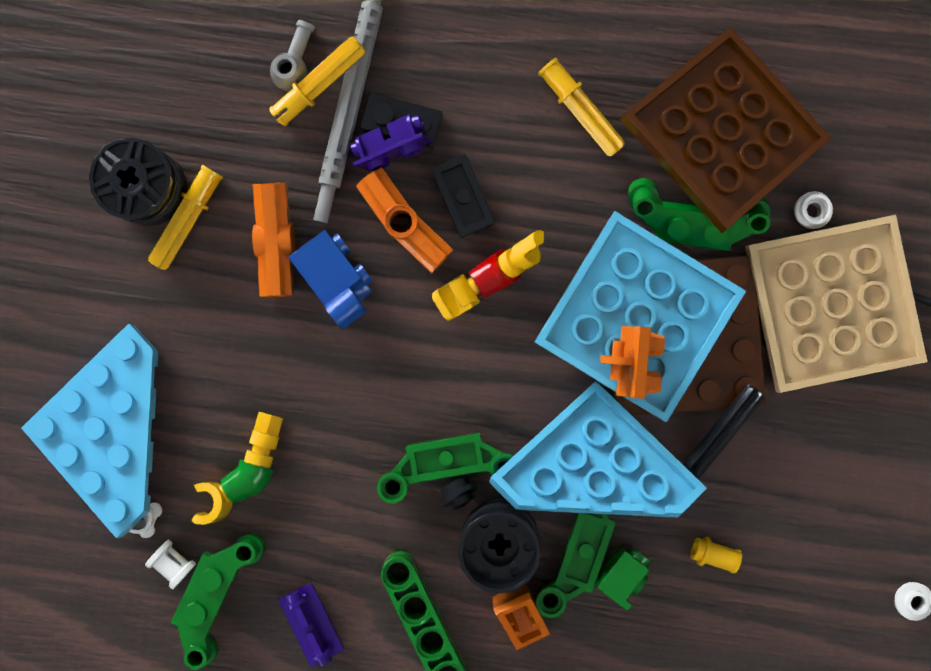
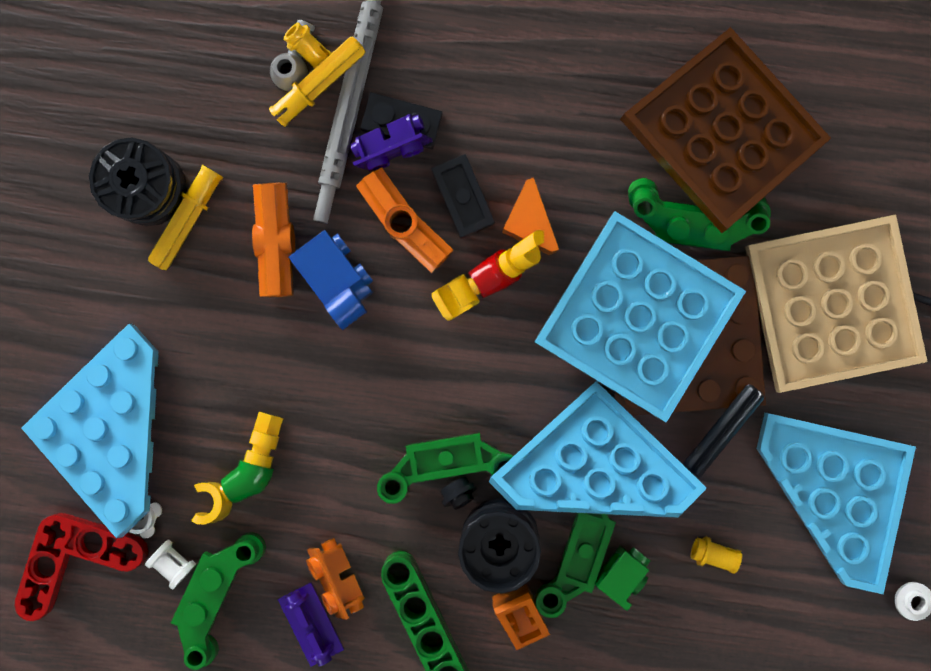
yellow axle [538,57,625,156] -> none
orange hips [600,326,665,399] -> none
white plate [794,191,833,229] -> none
none -> red beam [14,513,148,621]
none -> yellow pin [284,23,332,69]
none -> orange hinge [306,538,365,620]
none -> orange slope [502,178,559,255]
none -> medium azure plate [756,412,916,594]

